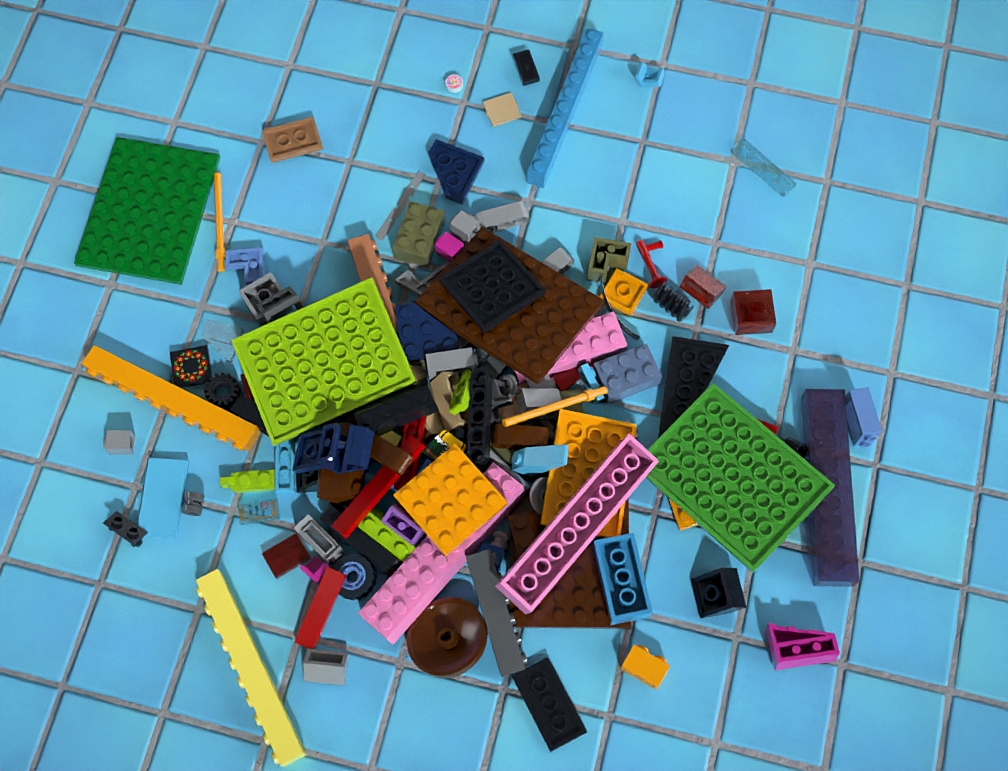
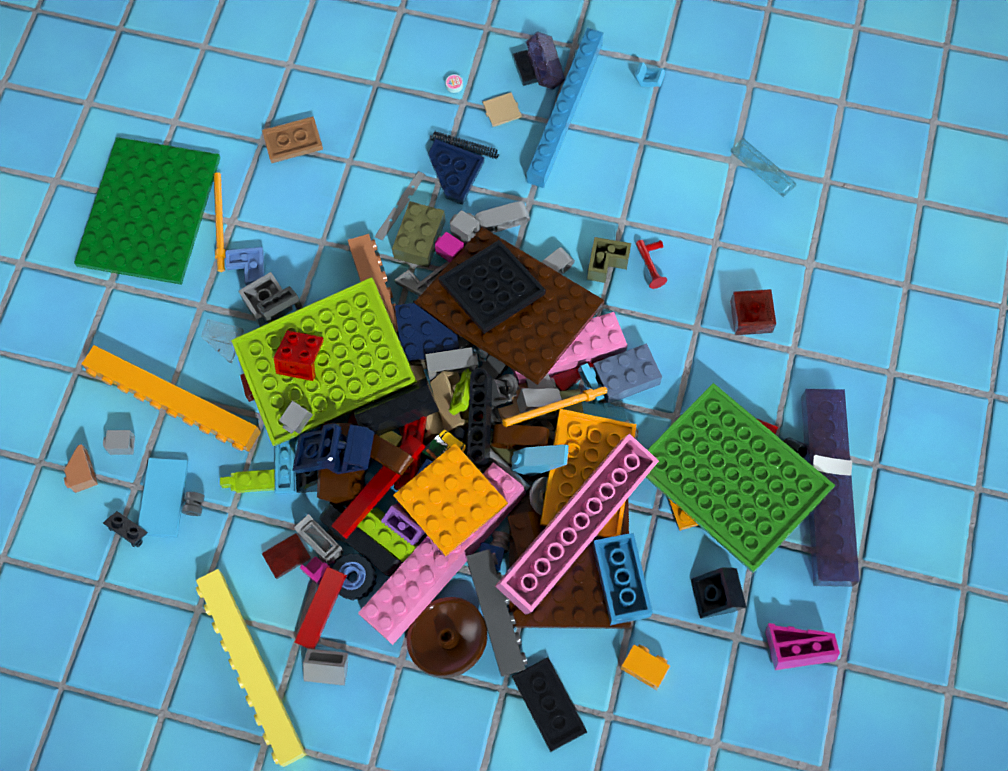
tile [170,345,213,388] -> none
black tyre [204,372,241,410] -> none
black beam [228,394,269,437] -> none
clear light blue tile [238,498,280,525] -> none
light orange tile [599,268,649,316] -> none
black sticker [601,276,640,340] -> none
black piece [653,282,694,322] -> none
black wing [658,336,729,439] -> none
clear red brick [680,265,727,309] -> none
medium blue window [841,387,882,448] -> none
none -> nougat slope [64,444,98,493]
none -> red bracket [274,331,324,381]
none -> light grey brick [279,401,313,434]
none -> black piece [430,131,499,159]
none -> clear purple brick [526,32,565,90]
none -> white sticker [813,455,852,475]

